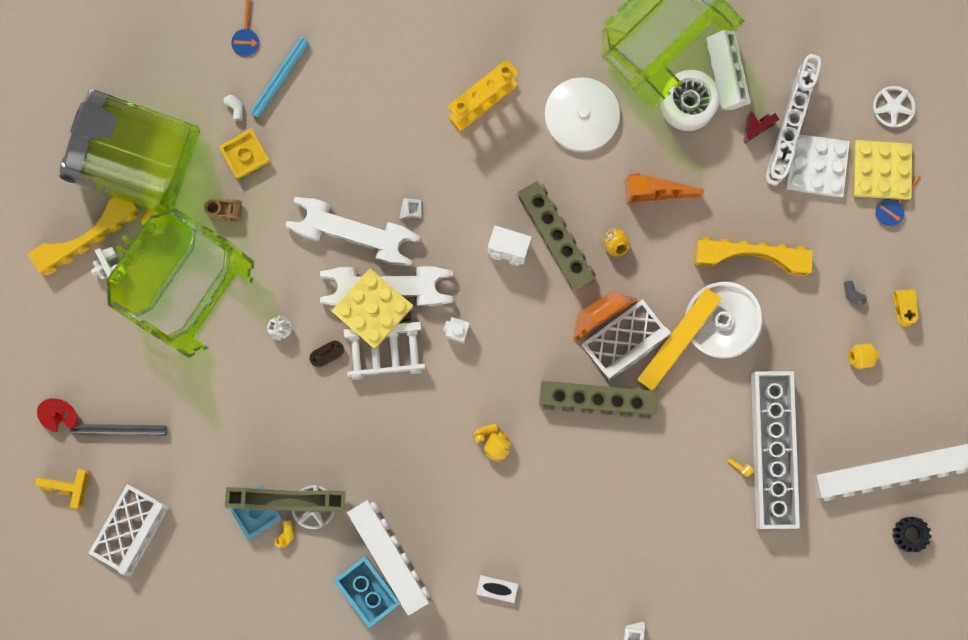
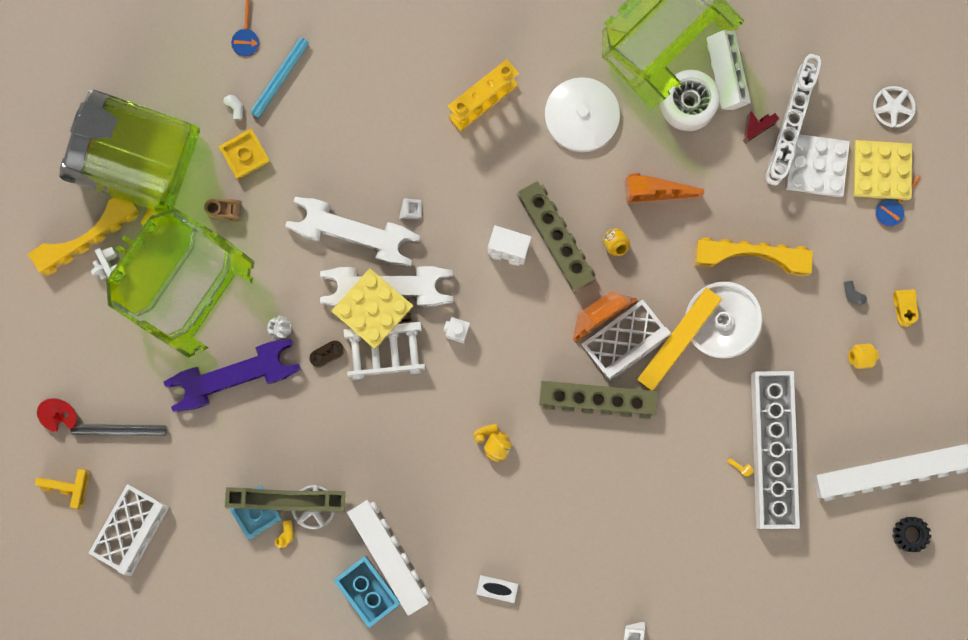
none -> dark purple piece [163,339,301,412]

